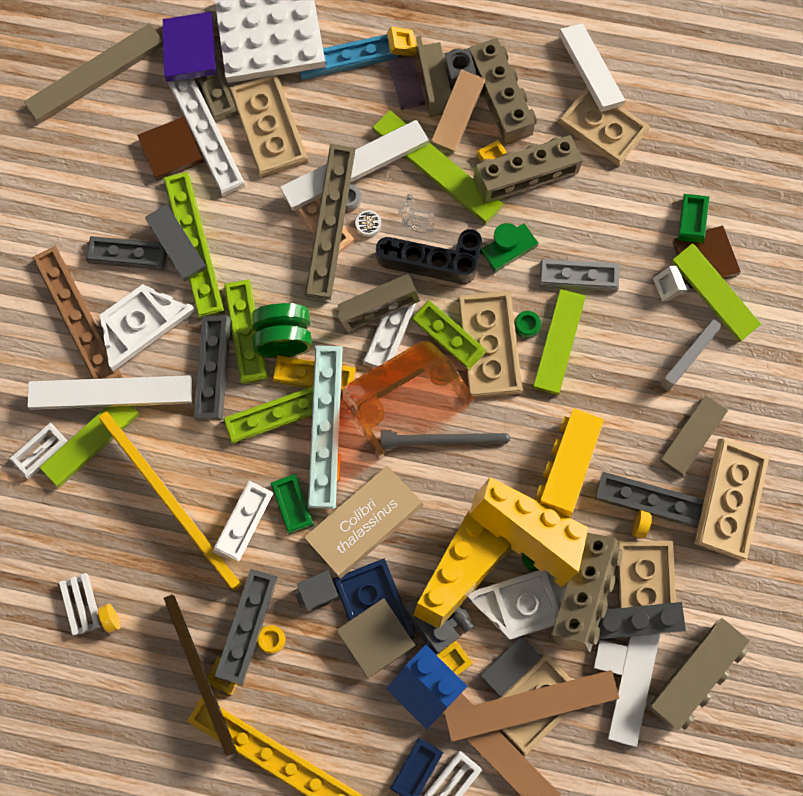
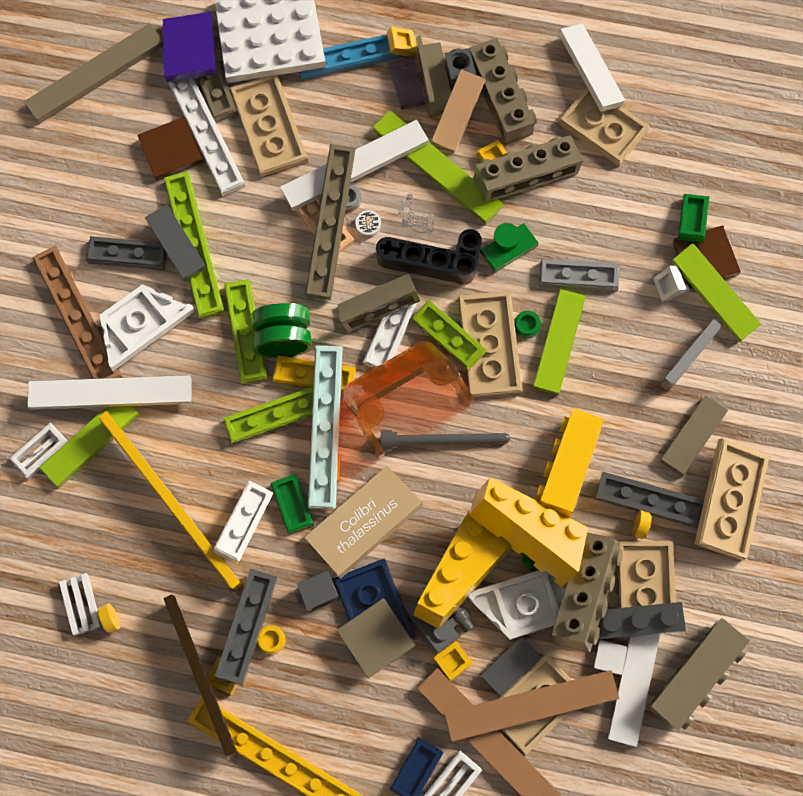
dark grey plate [194,315,231,421] -> none
blue slope [386,645,467,730] -> none

